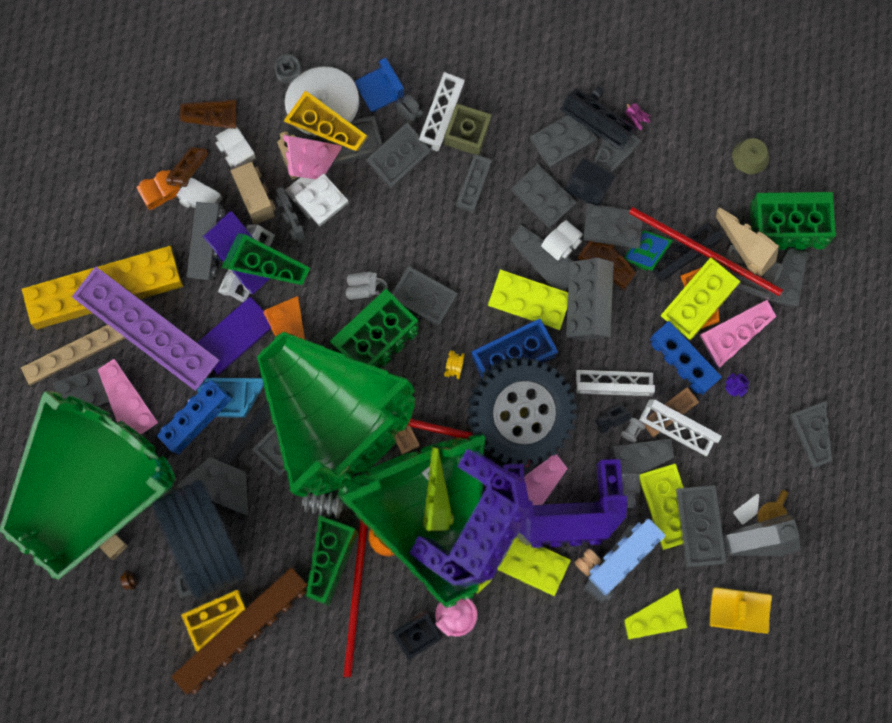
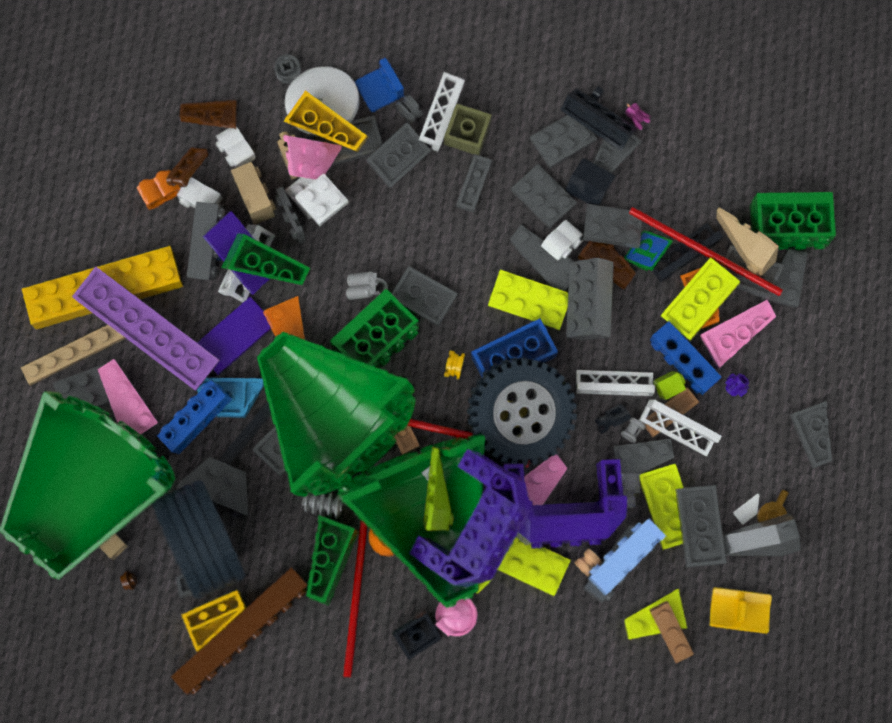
olive cone [732,138,769,174] -> none
none -> medium nougat plate [649,601,694,663]
none -> lime brick [653,371,686,400]

